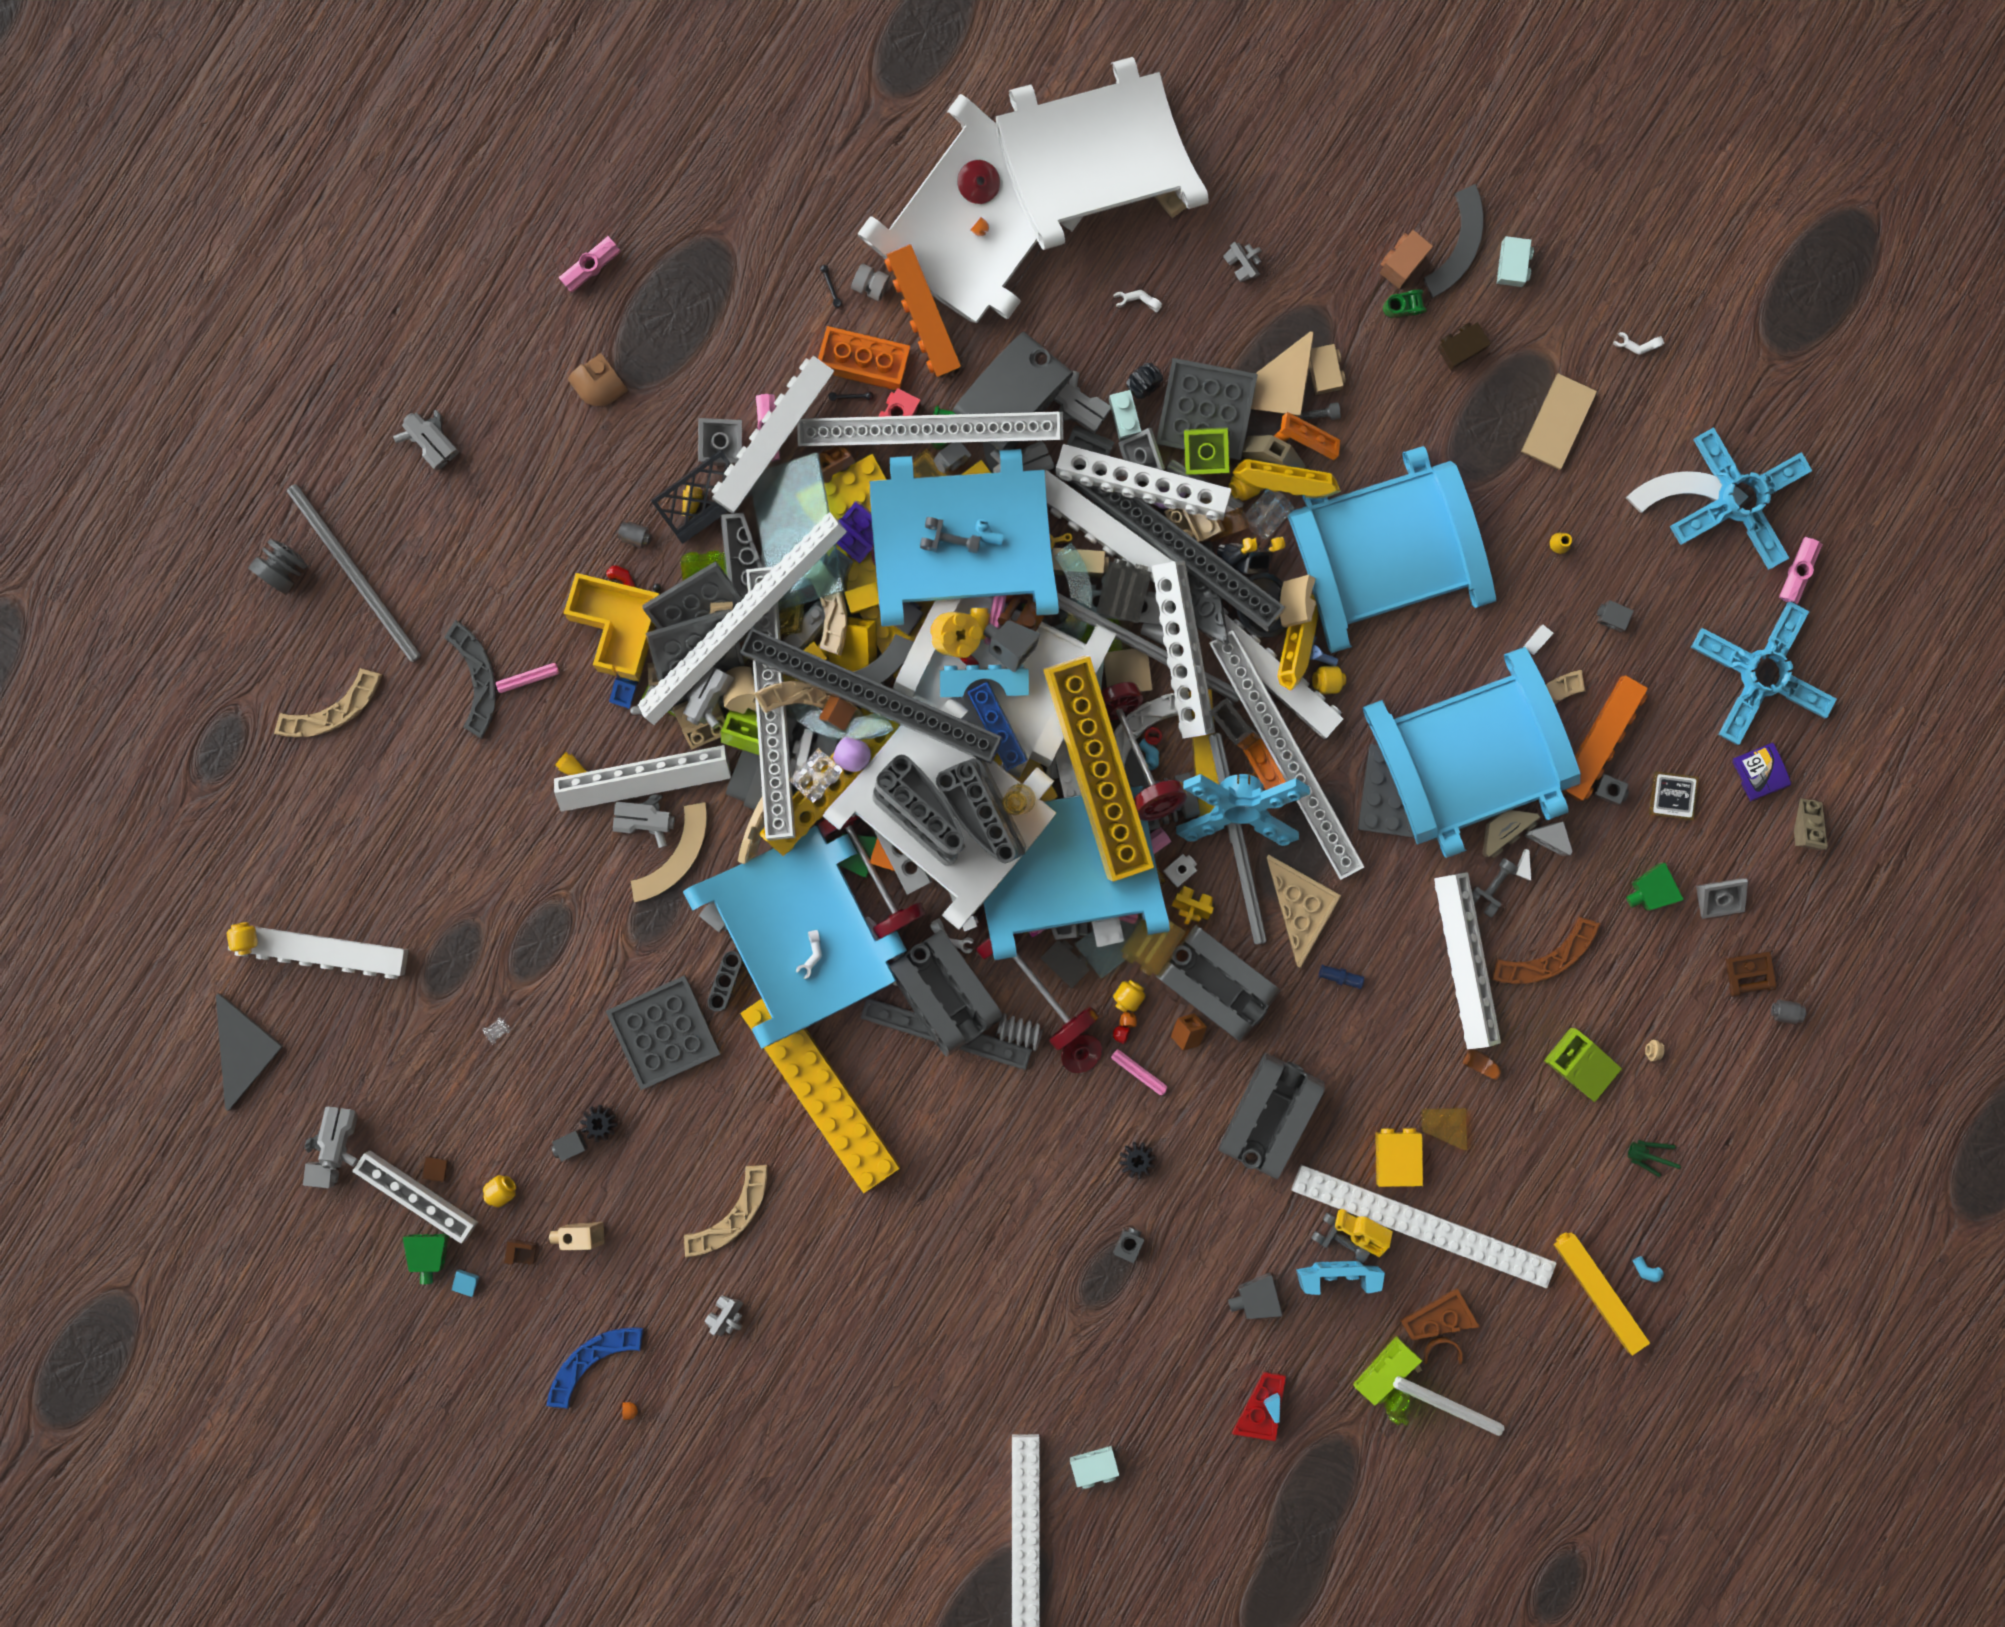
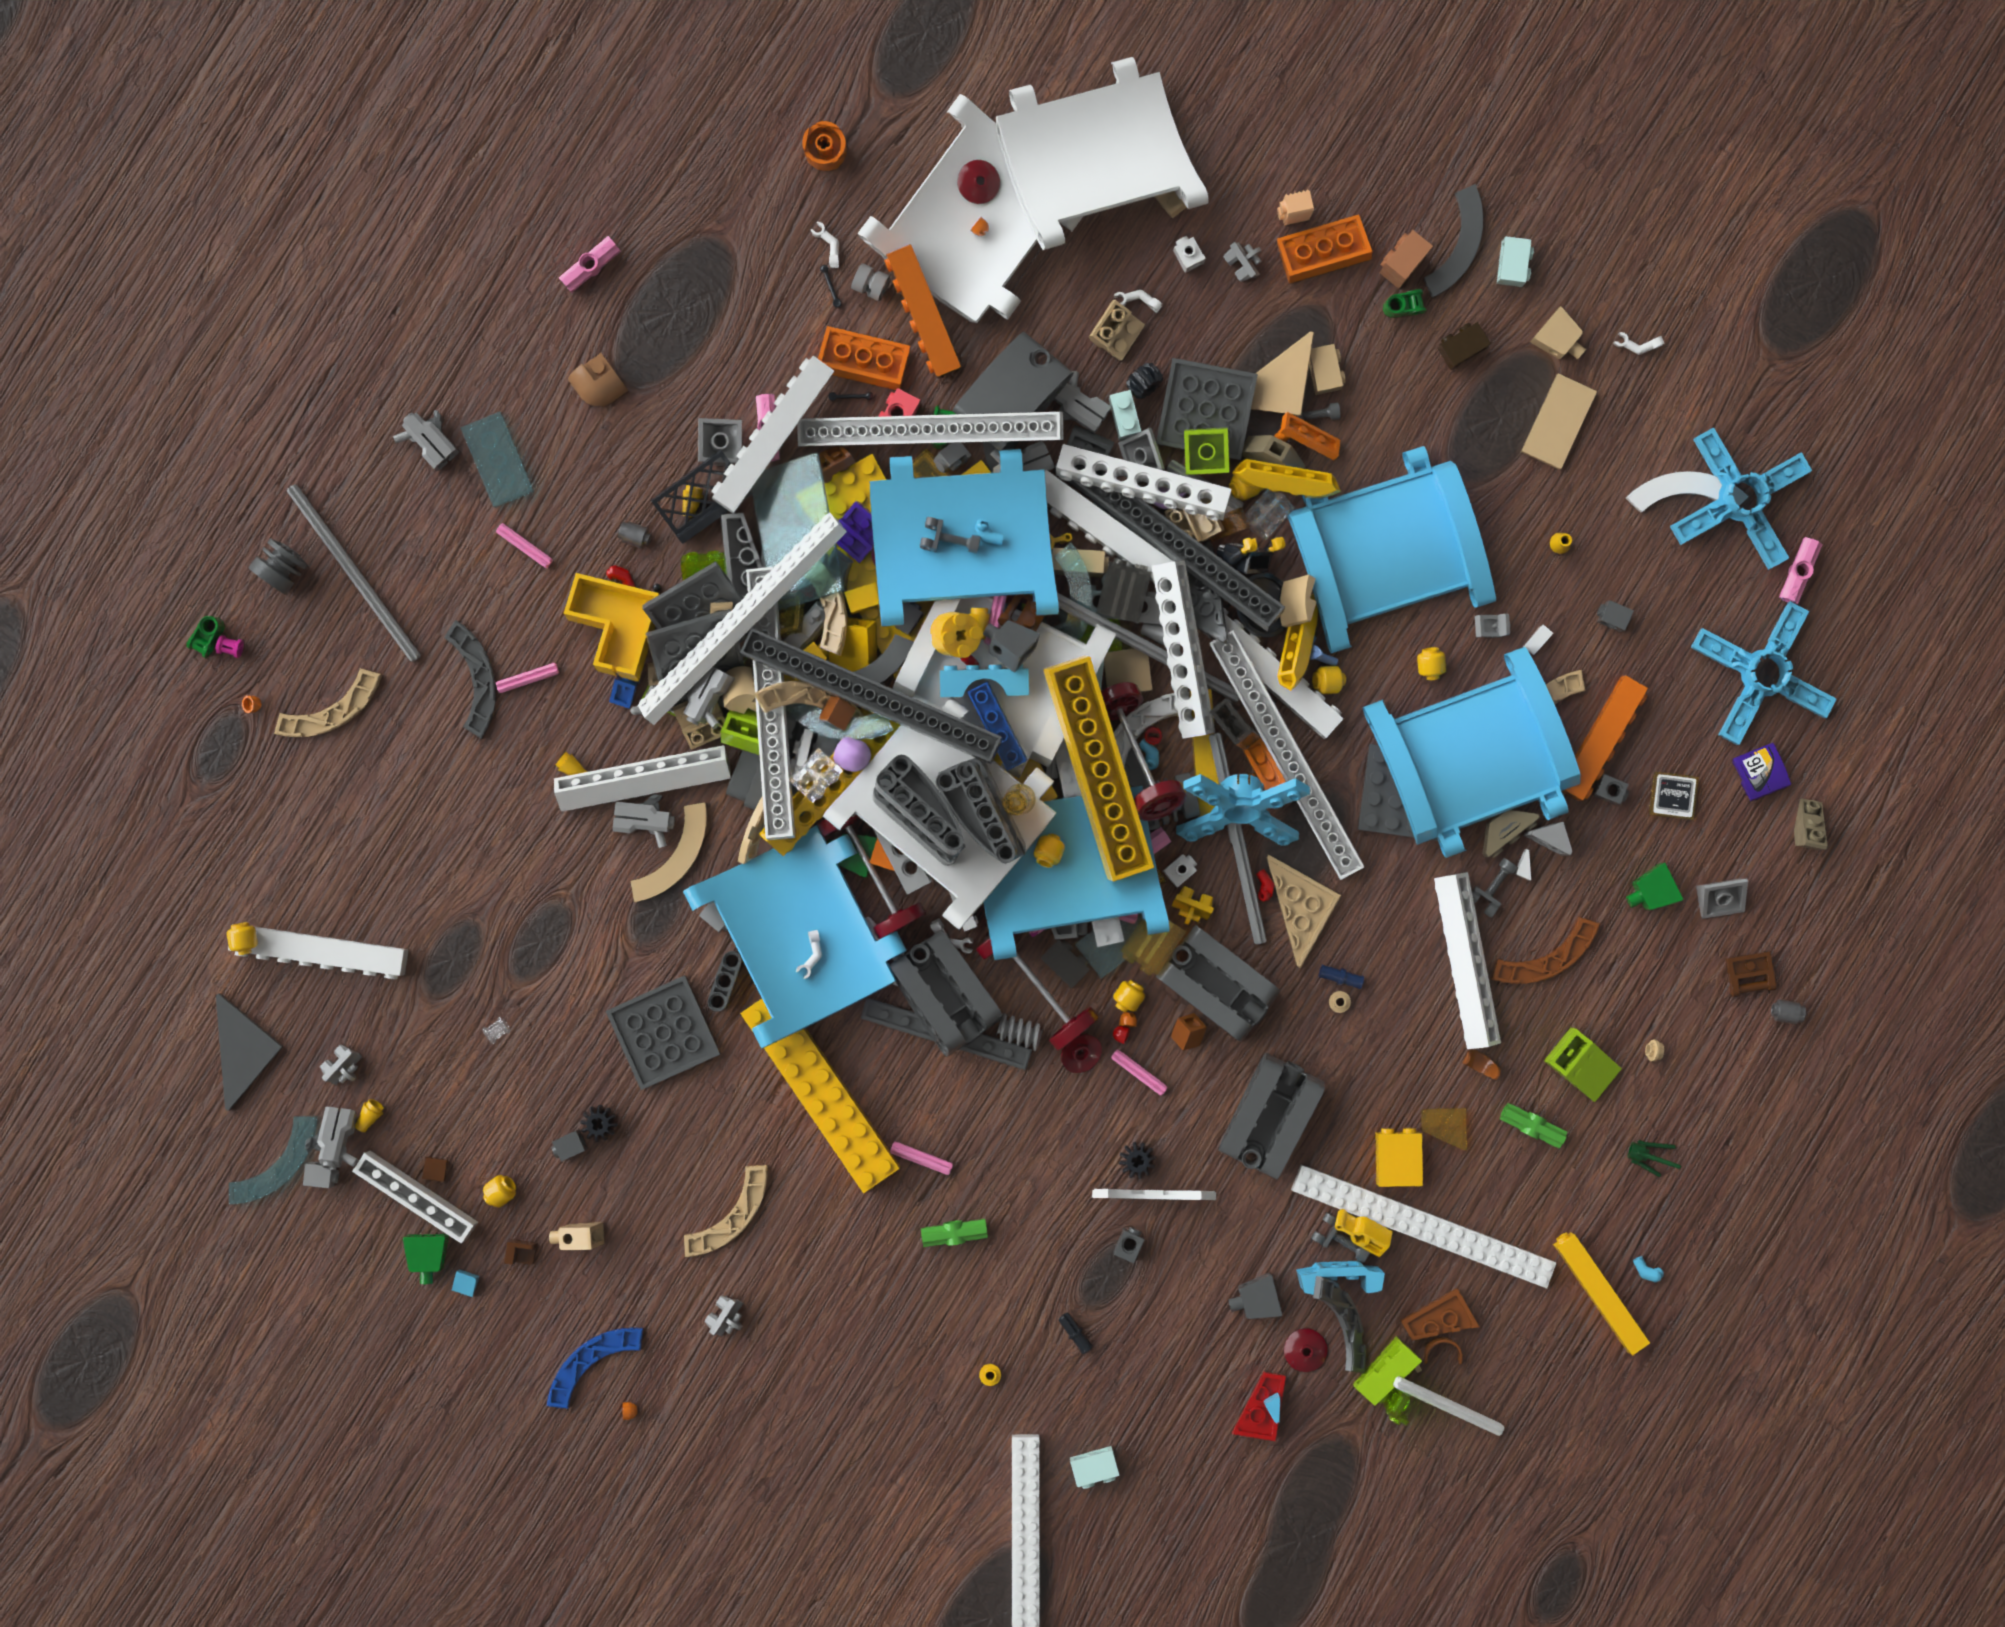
none -> green piece [186,616,225,659]
none -> dark pink bush [216,635,244,659]
none -> clear light blue tile [229,1116,317,1204]
none -> orange hinge [242,695,262,713]
none -> light grey hips [320,1045,362,1085]
none -> yellow cone [355,1099,384,1132]
none -> clear light blue tile [461,412,534,508]
none -> bright pink axle [496,523,553,568]
none -> orange brick [802,121,847,171]
none -> white arm [811,222,839,268]
none -> bright pink axle [890,1141,953,1175]
none -> bright green piece [921,1219,988,1247]
none -> yellow plate [979,1364,1001,1386]
none -> yellow head [1033,833,1065,868]
none -> black axle [1059,1312,1093,1354]
none -> tan brick [1089,300,1145,361]
none -> white tile [1092,1189,1216,1200]
none -> white brick [1173,236,1206,273]
none -> red arm [1255,869,1275,902]
none -> light nougat brick [1277,189,1314,226]
none -> orange slope [1277,214,1372,284]
none -> dark red dish [1284,1328,1327,1372]
none -> dark grey tile [1313,1276,1366,1373]
none -> tan plate [1329,991,1351,1013]
none -> yellow head [1417,647,1446,680]
none -> light grey bracket [1475,614,1510,637]
none -> bright green piece [1500,1103,1567,1149]
none -> tan torso [1530,306,1586,359]

